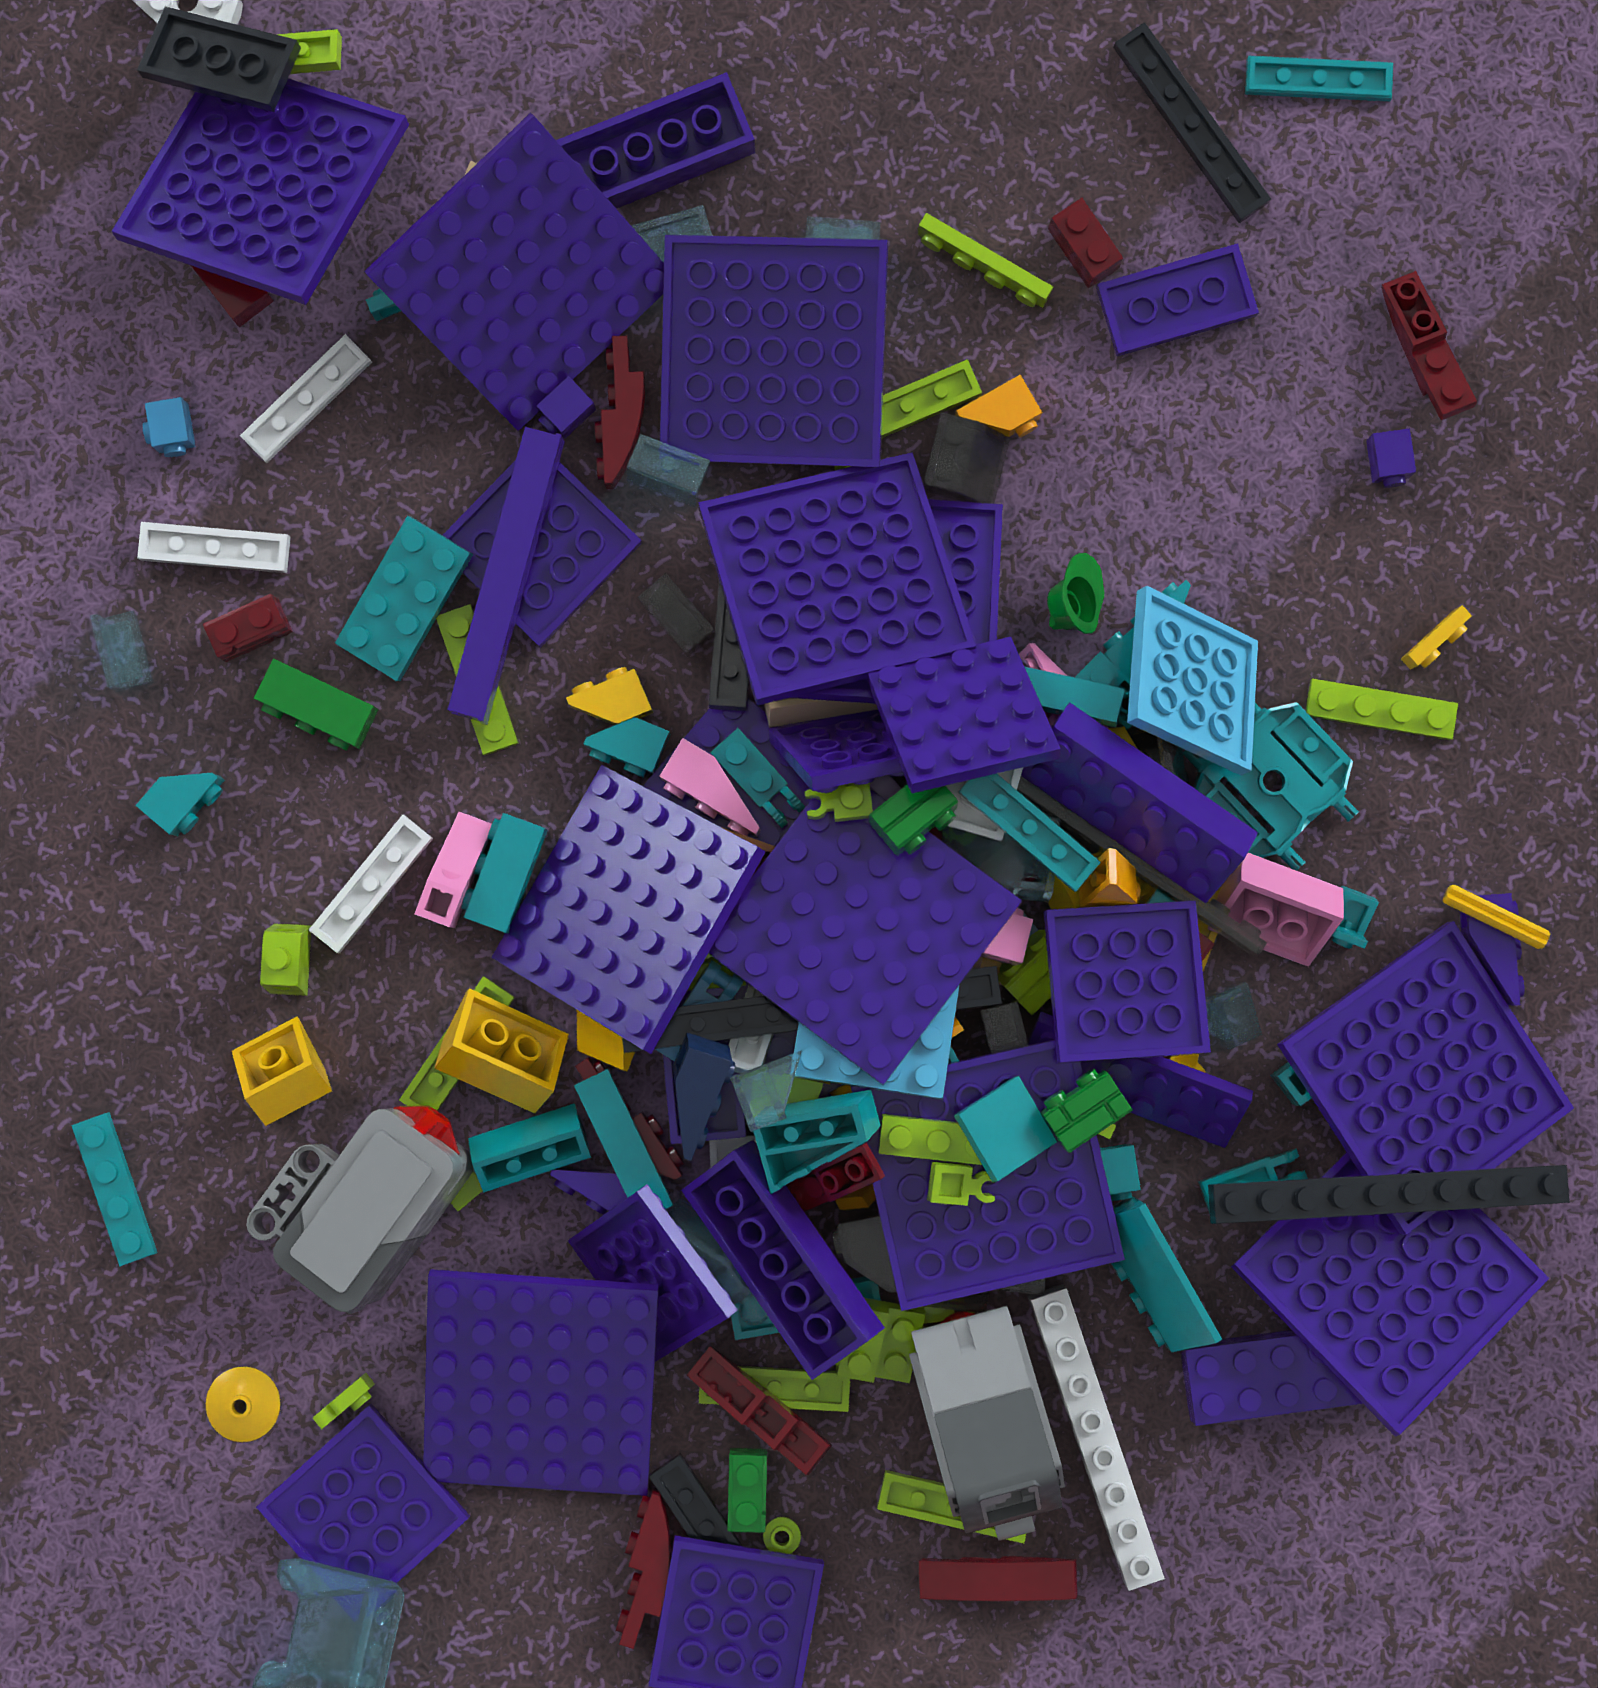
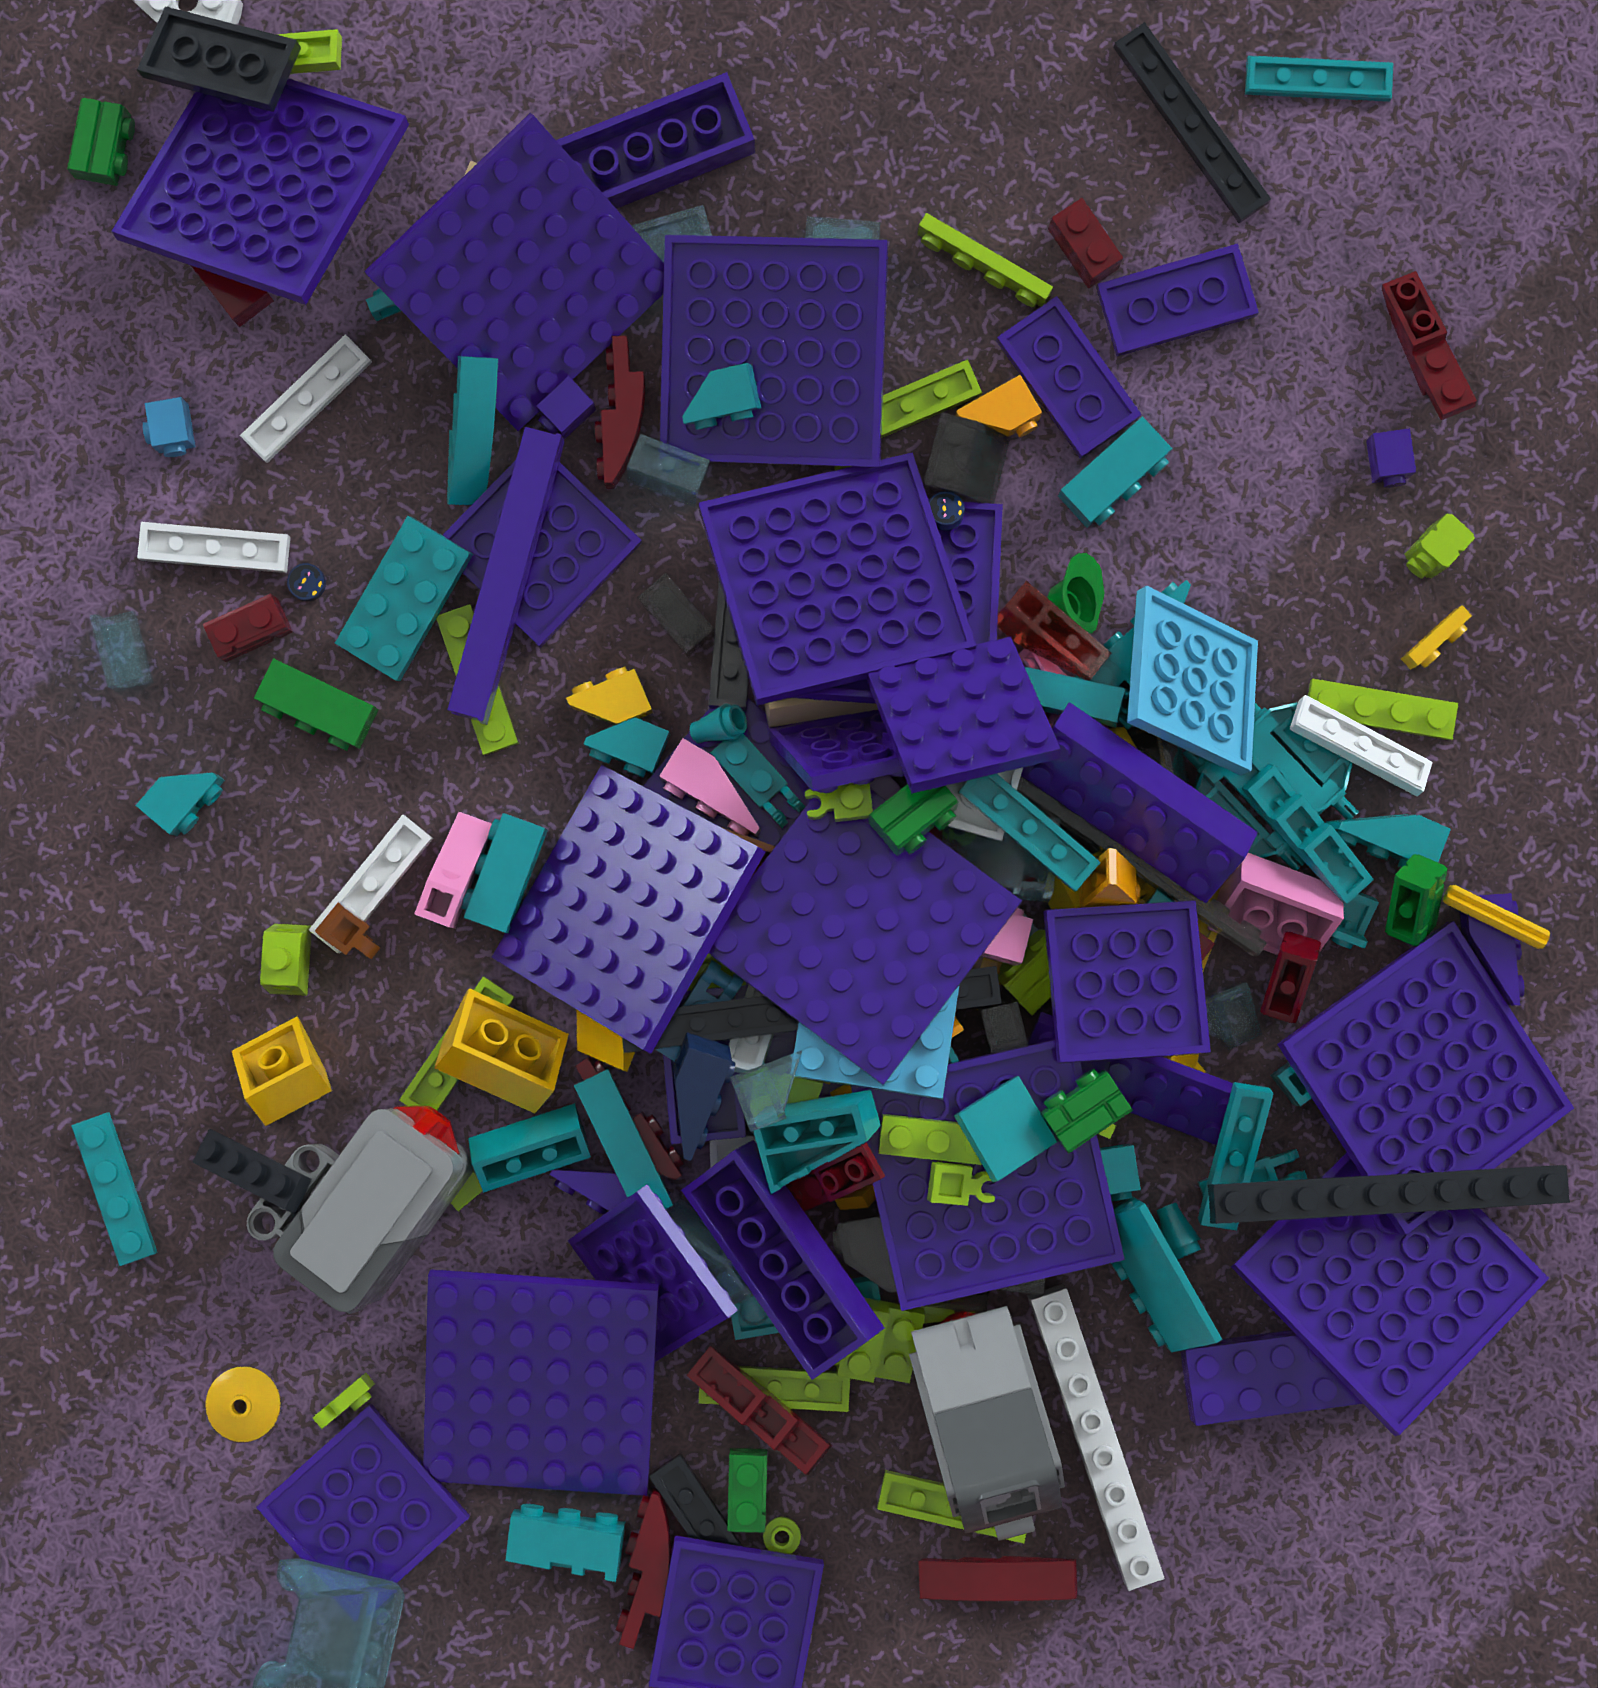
none -> green brick [67,98,135,186]
none -> black plate [193,1129,312,1214]
none -> dark blue tile [287,563,326,601]
none -> dark orange plate [315,902,380,959]
none -> teal slope [447,356,498,505]
none -> teal wedge [505,1504,626,1582]
none -> teal slope [682,363,761,430]
none -> teal cone [690,703,747,744]
none -> dark blue tile [929,492,964,531]
none -> dark purple plate [996,296,1142,459]
none -> clear red slope [997,581,1112,681]
none -> teal brick [1058,416,1173,528]
none -> teal cone [1156,1202,1201,1260]
none -> teal plate [1198,1082,1273,1231]
none -> teal slope [1242,764,1374,904]
none -> dark red brick [1260,931,1321,1023]
none -> white tile [1290,695,1432,796]
none -> teal slope [1326,814,1451,868]
none -> green brick [1385,854,1448,946]
none -> lime brick [1405,513,1475,579]

